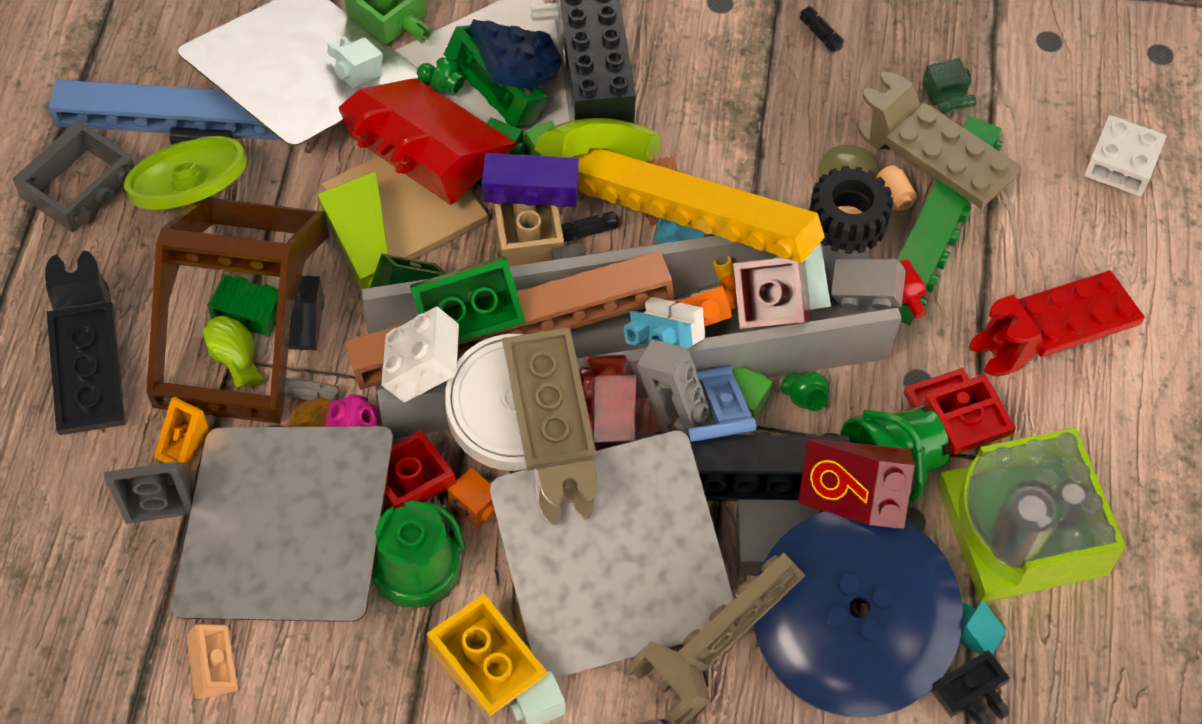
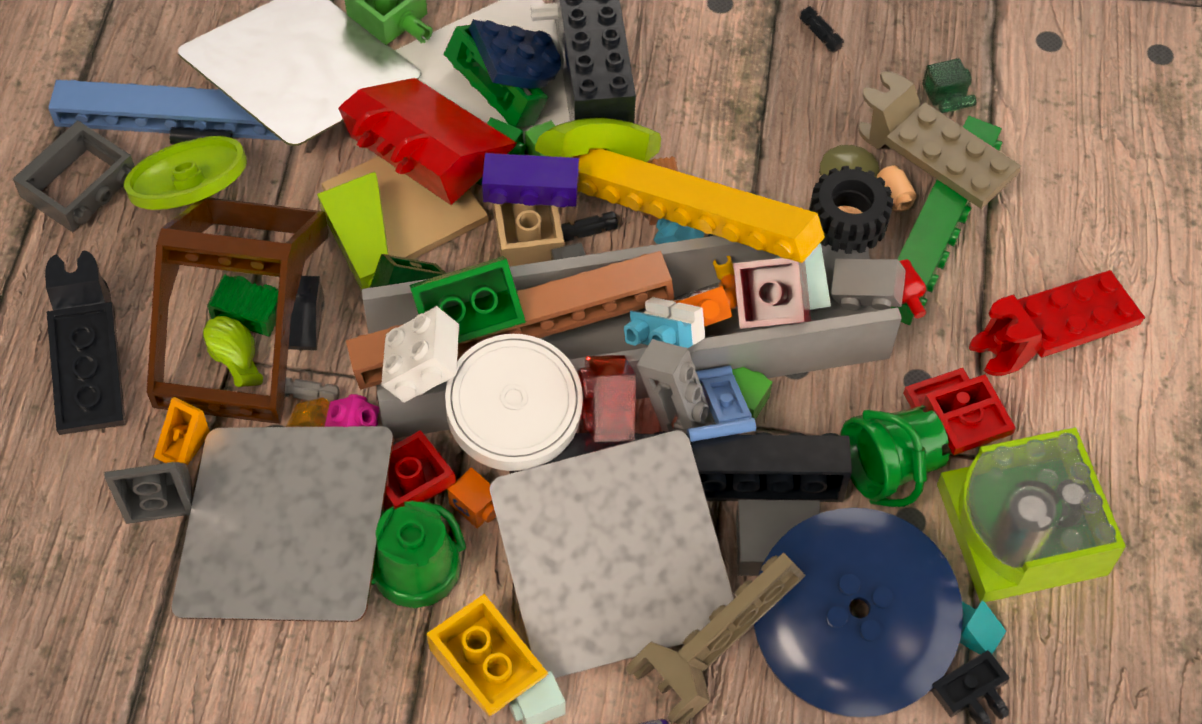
light nougat slope [186,624,238,699] -> none
light aqua brick [327,36,383,89] -> none
green animal [417,57,466,95] -> none
dark tan hinge [503,327,597,525] -> none
green animal [781,371,830,411] -> none
dark red slope [798,438,915,529] -> none
white brick [1084,115,1167,197] -> none

